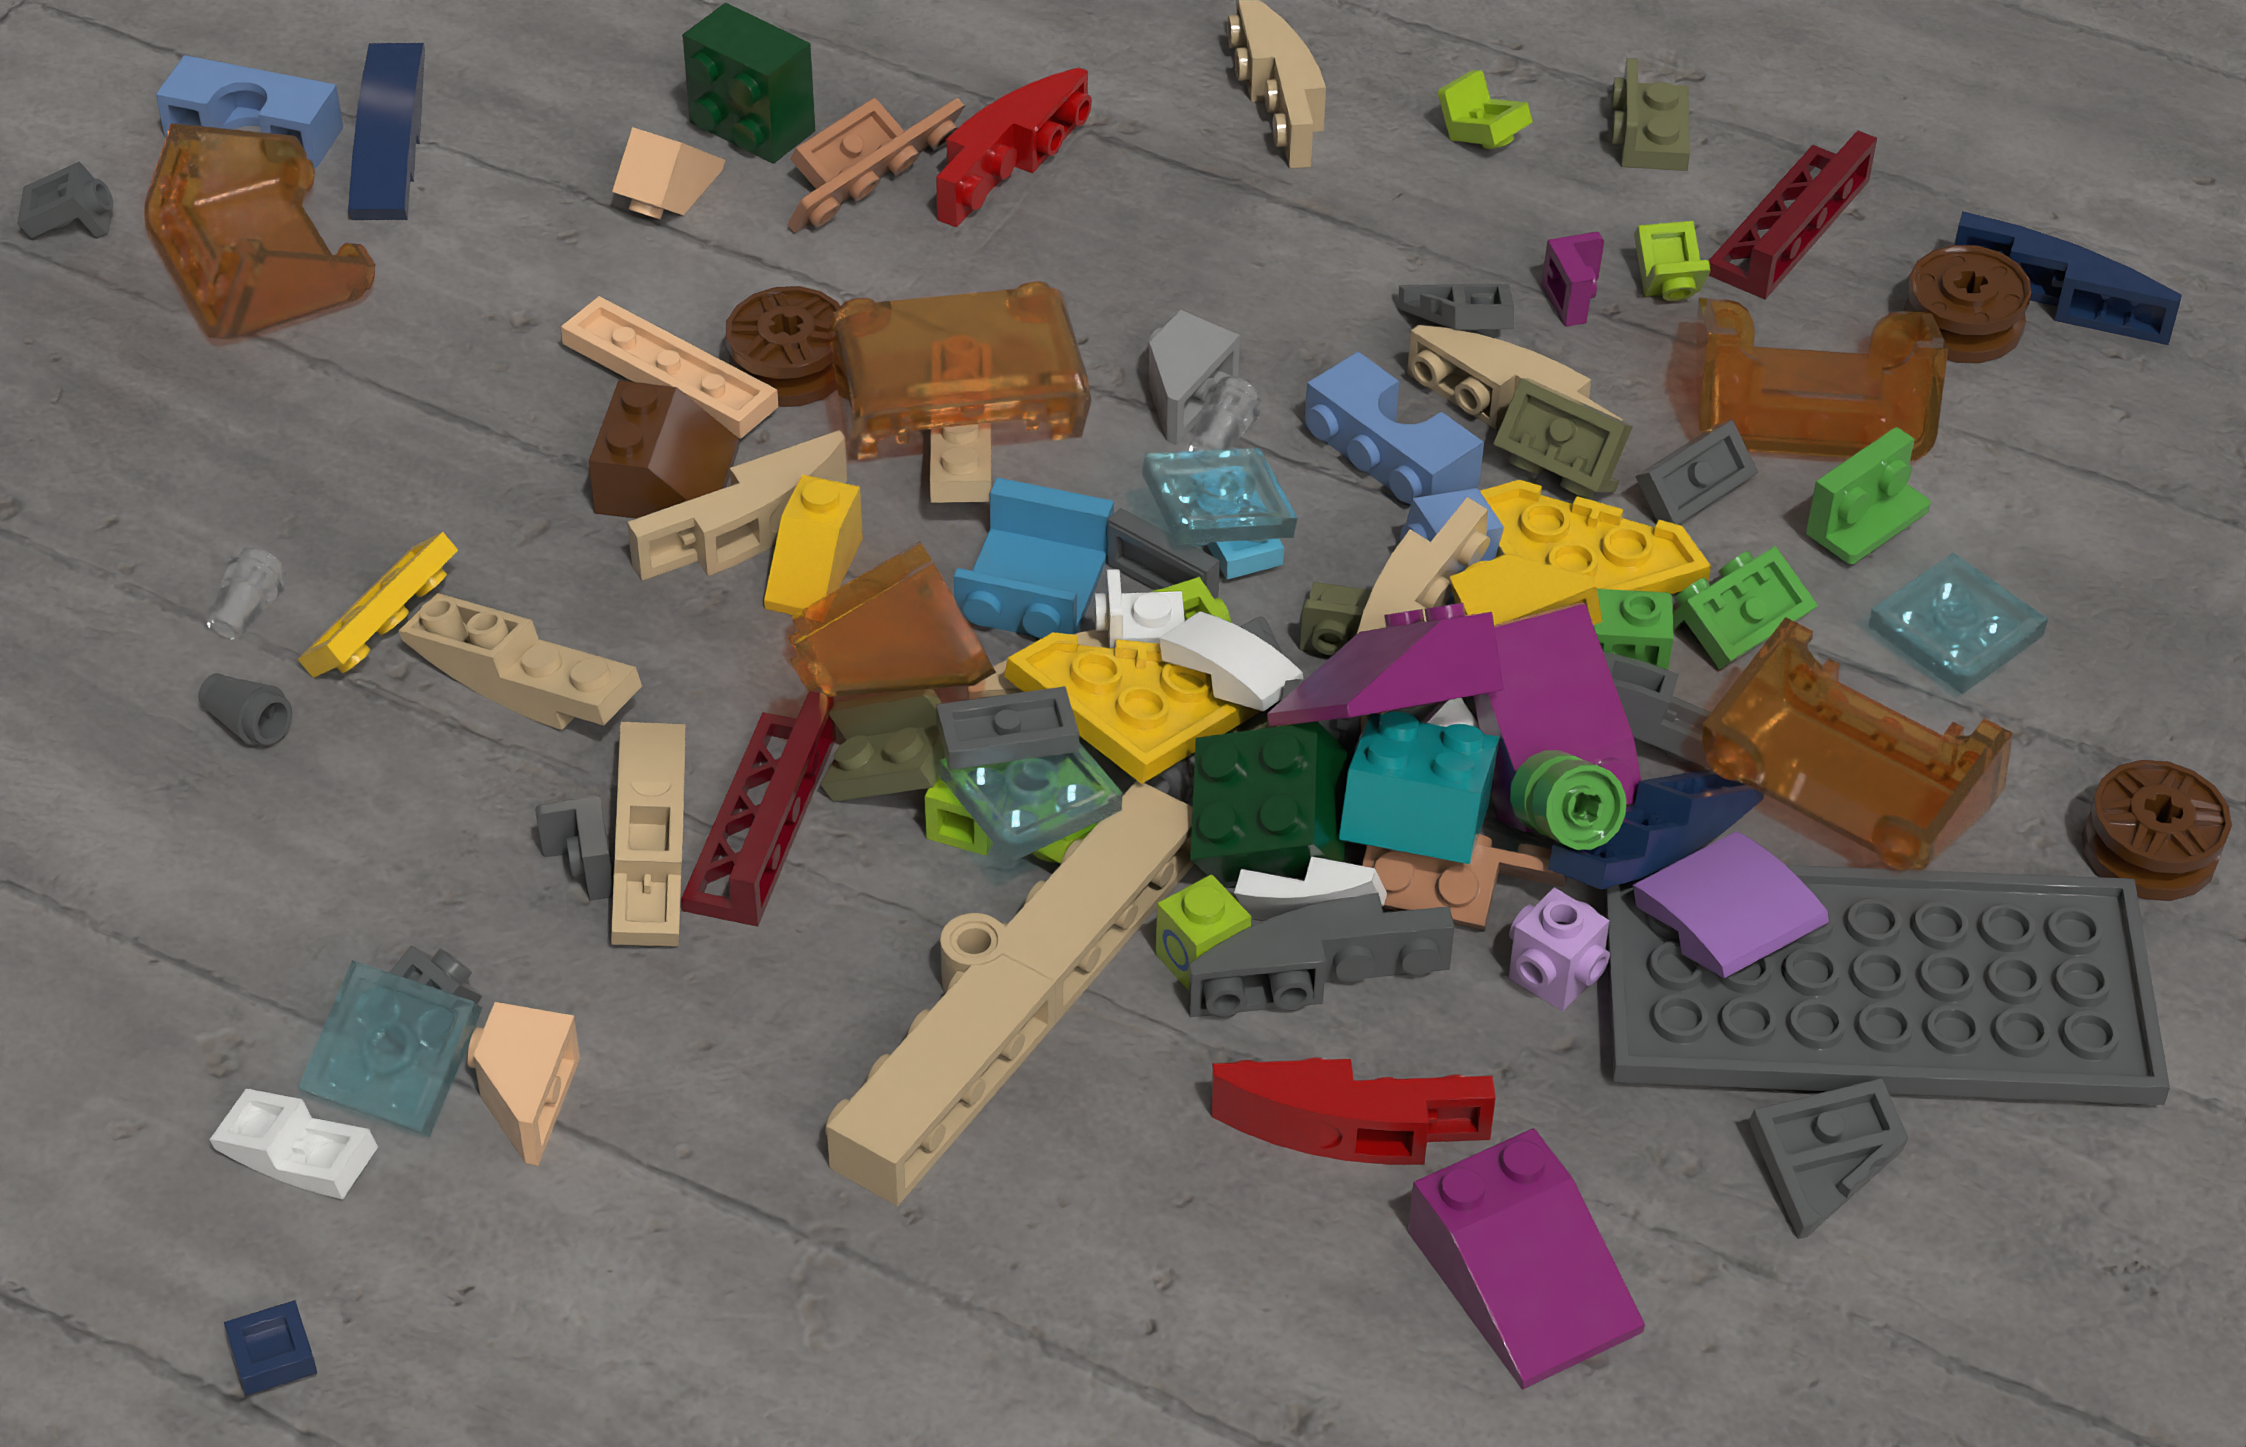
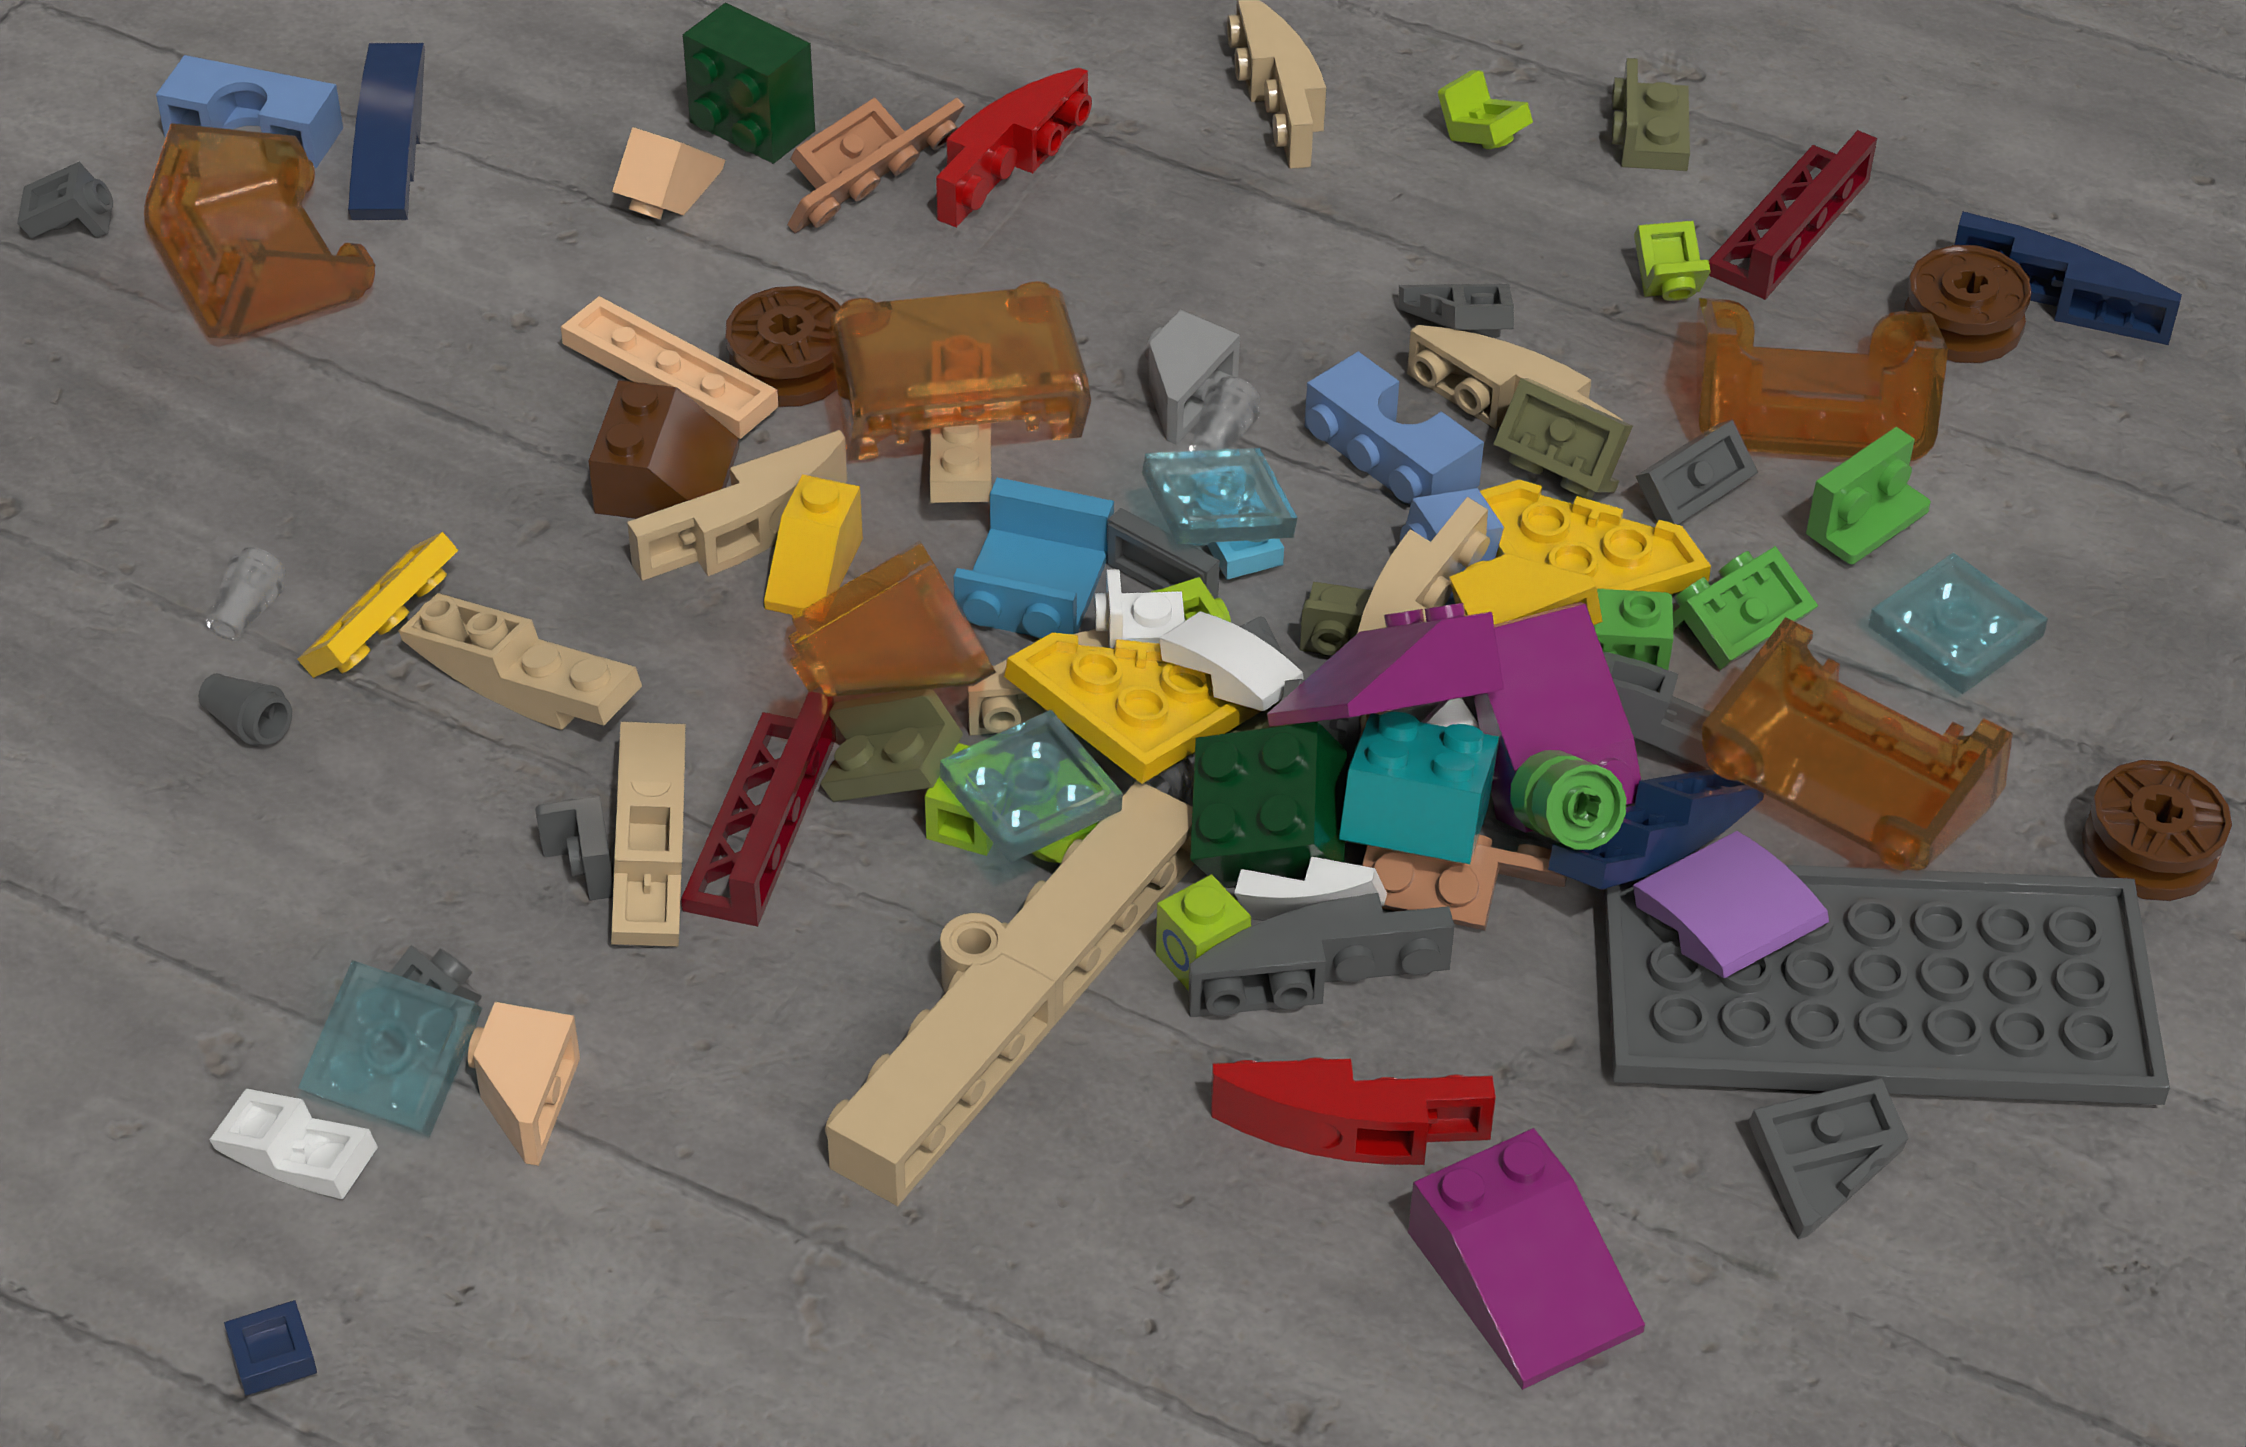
dark grey plate [936,686,1079,770] -> none
lavender brick [1508,887,1610,1012] -> none
magenta bracket [1541,232,1604,327] -> none

